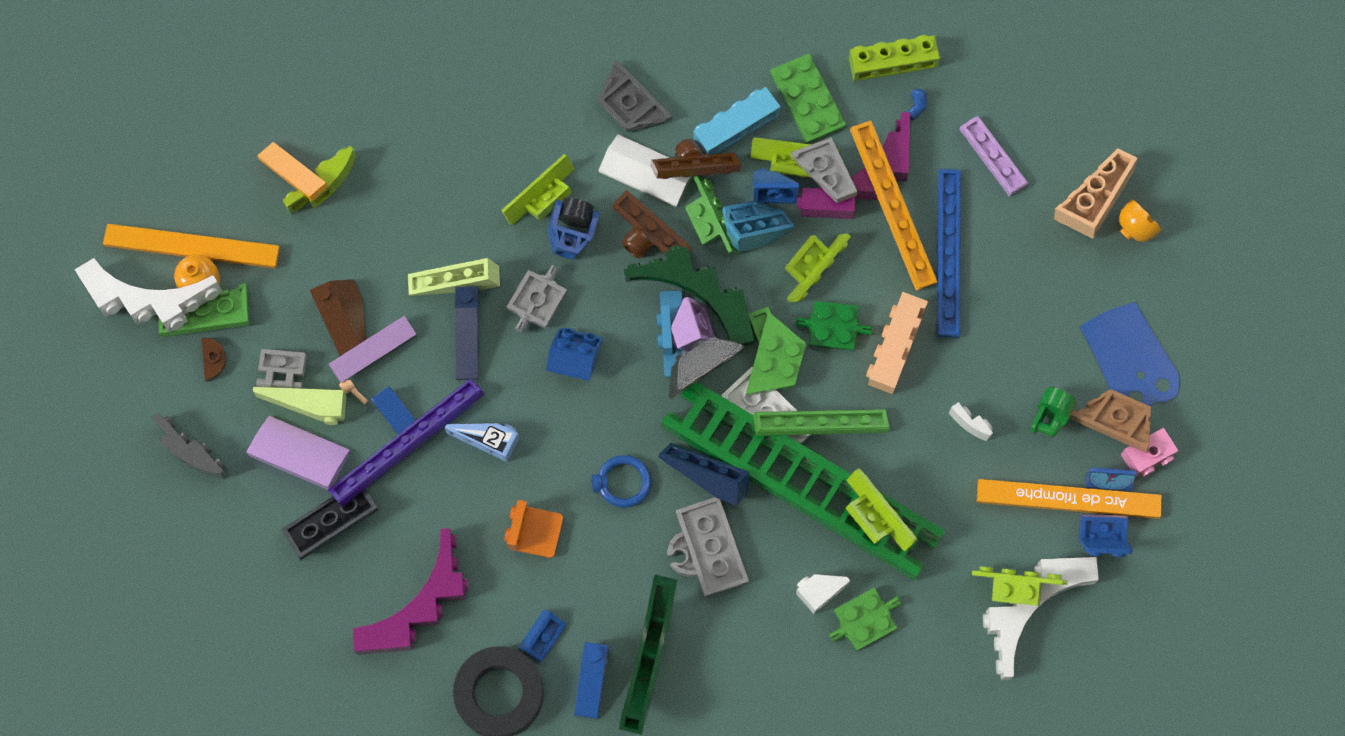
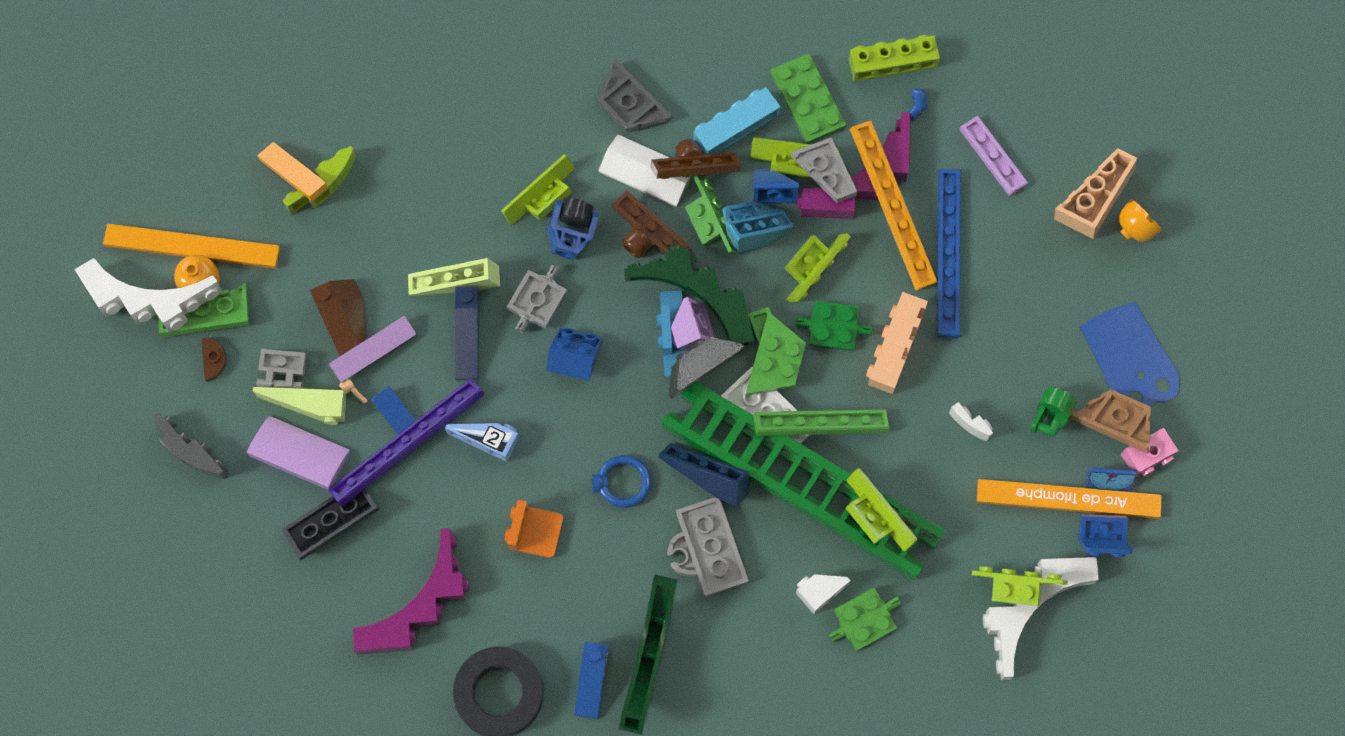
blue slope [518,610,567,663] -> none

